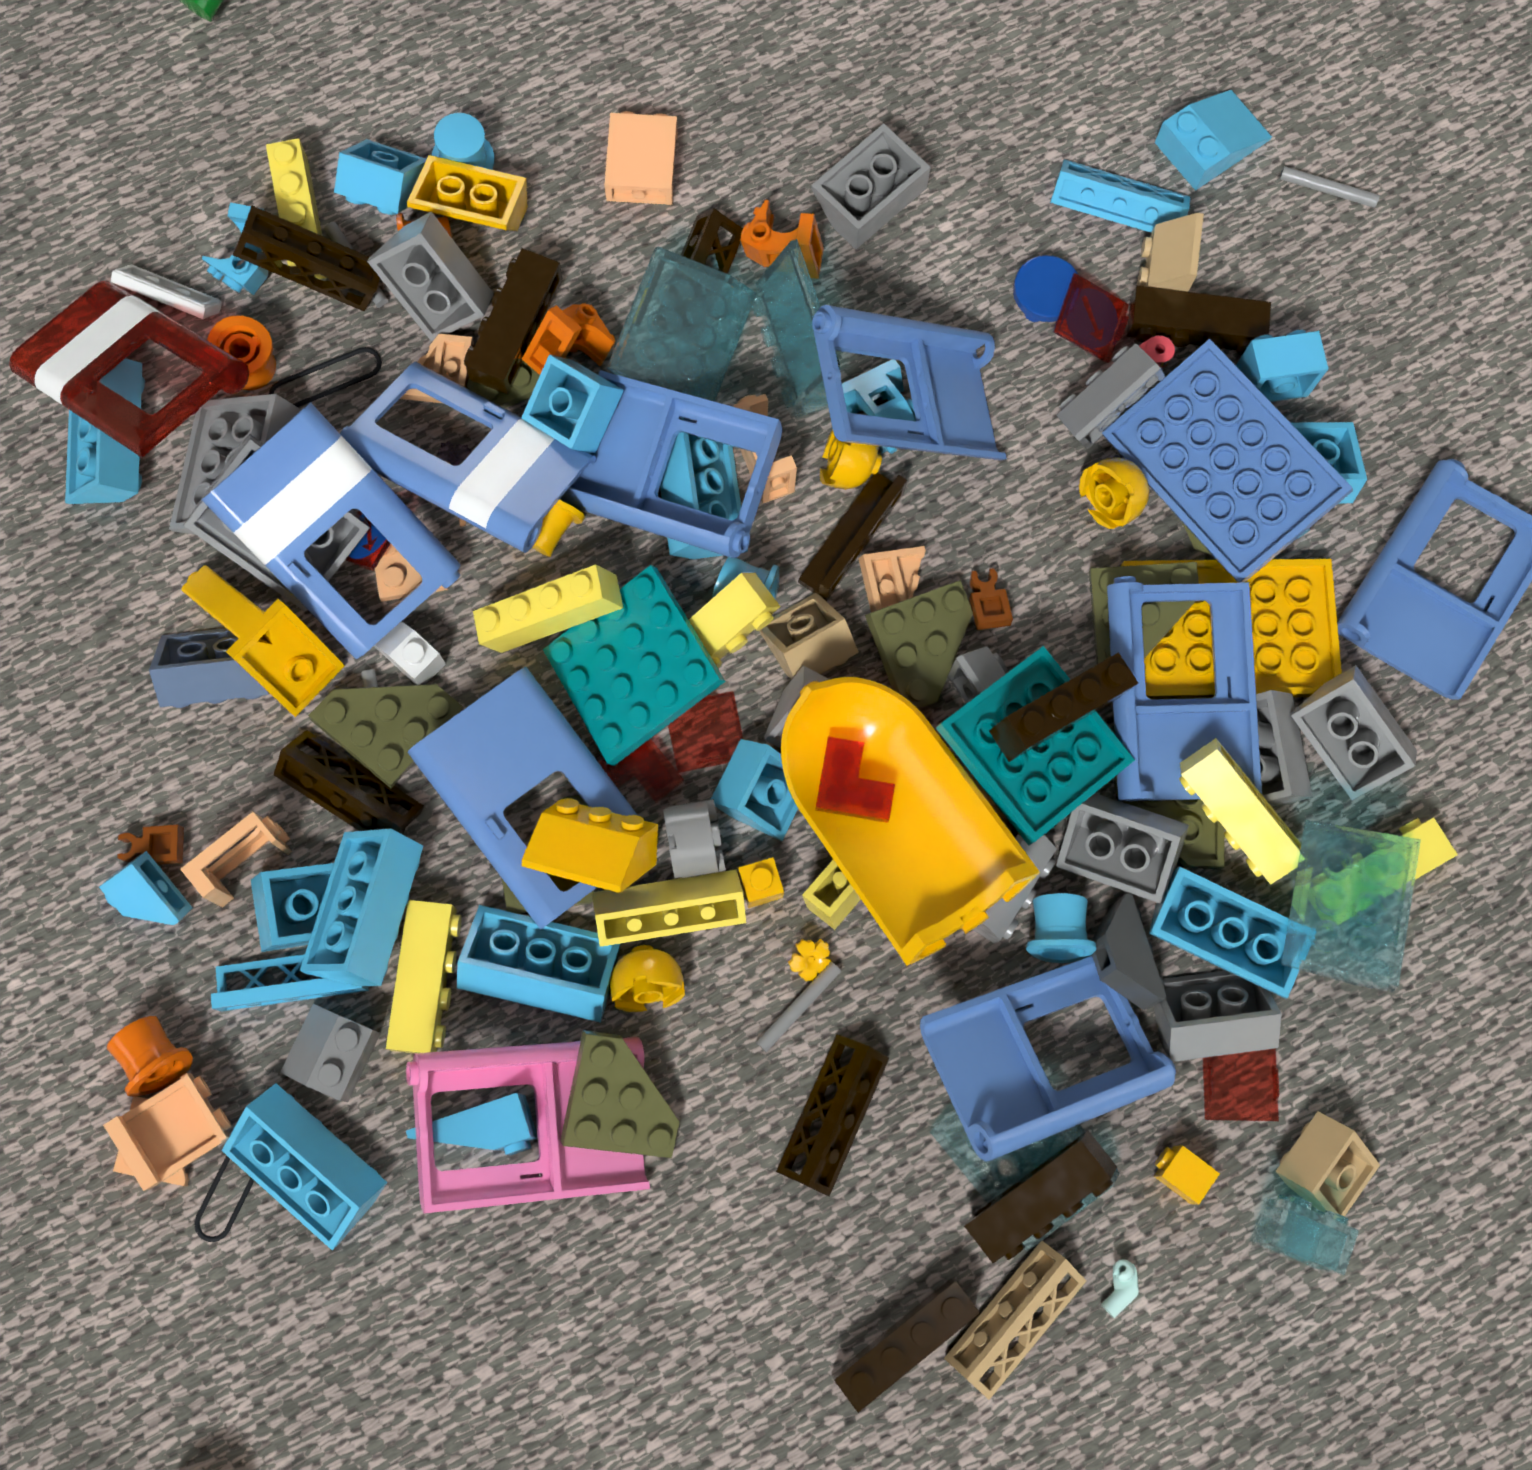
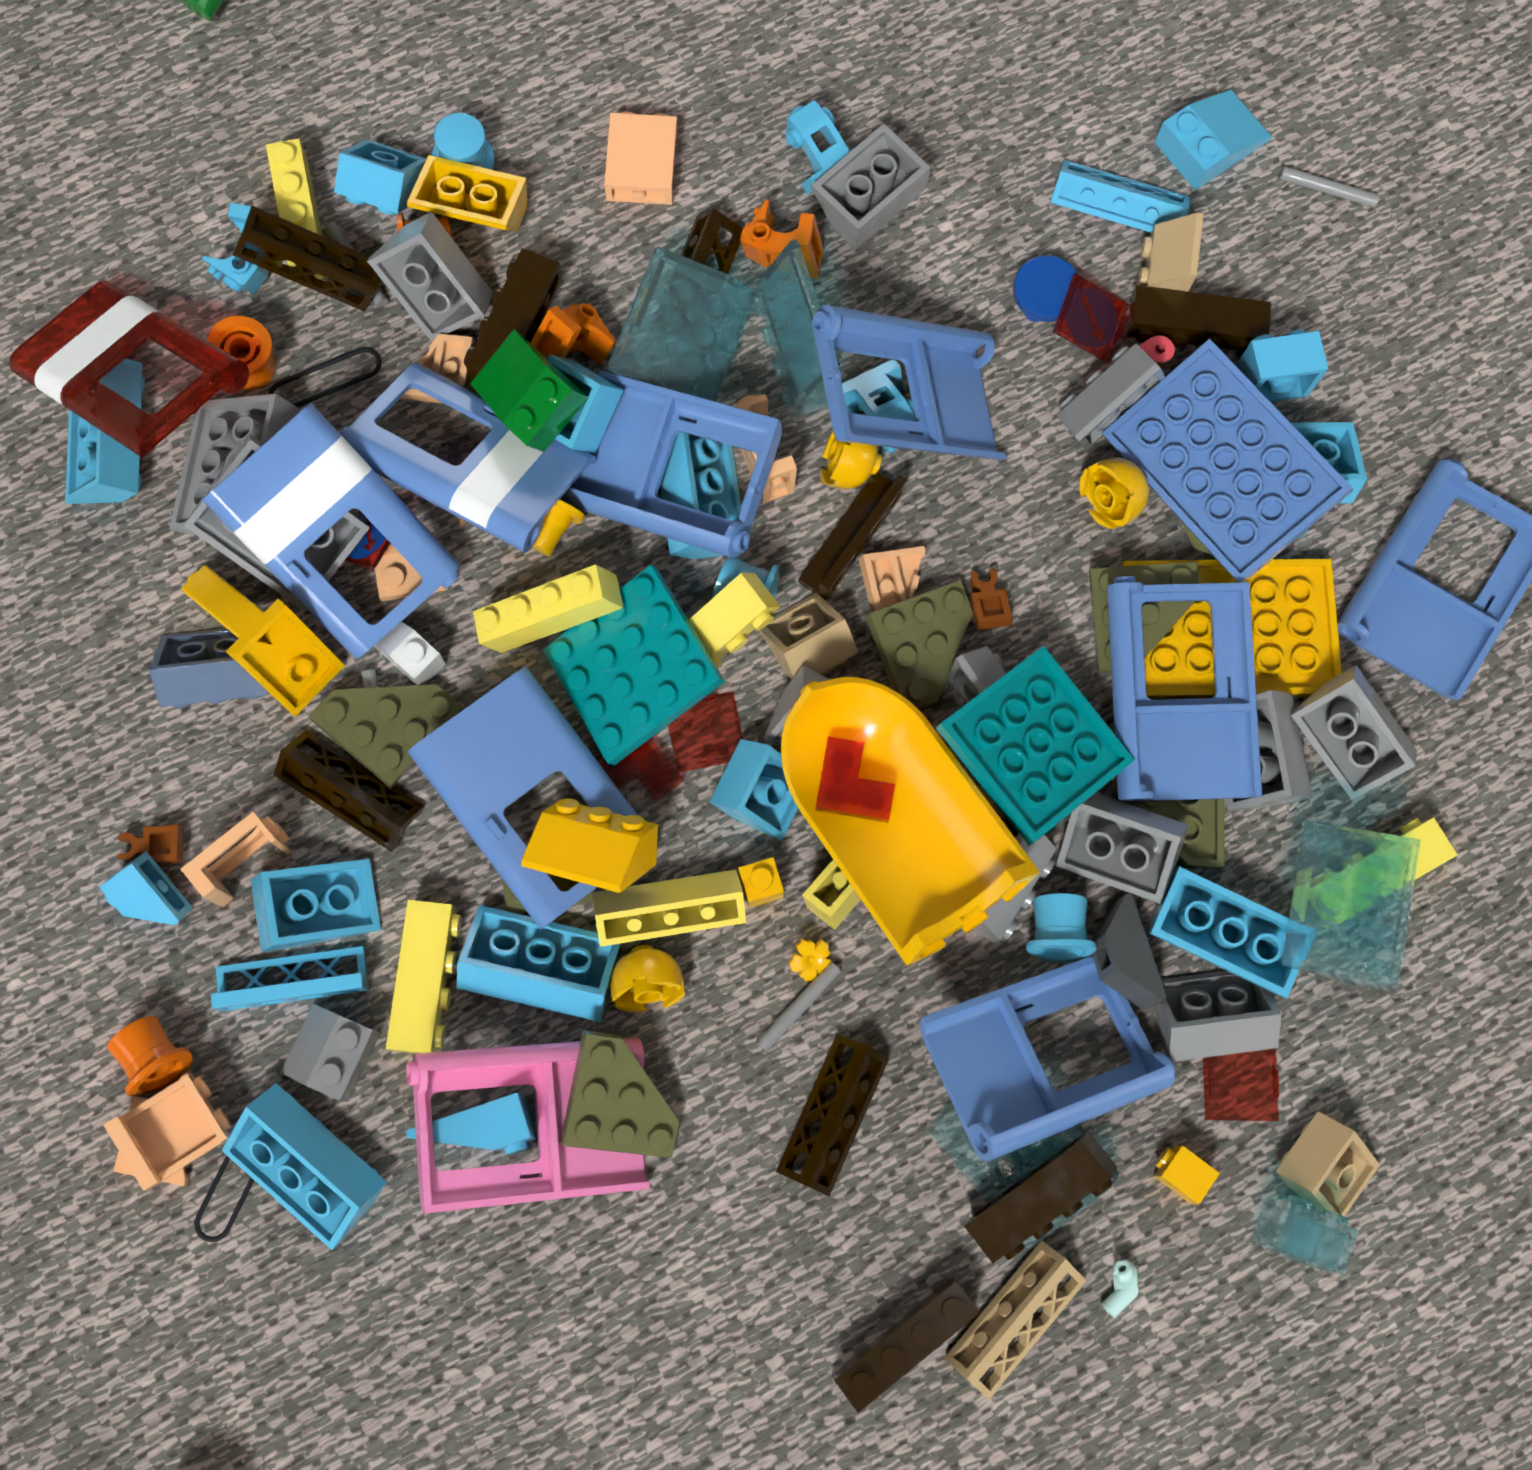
white tile [111,264,222,319] -> none
medium azure slope [300,829,423,986] -> none
light grey brick [663,799,726,879] -> none
dark brown brick [989,652,1139,762] -> none
light yellow brick [1179,738,1308,885] -> none
none -> green slope [471,329,589,452]
none -> medium azure tile [785,100,858,195]

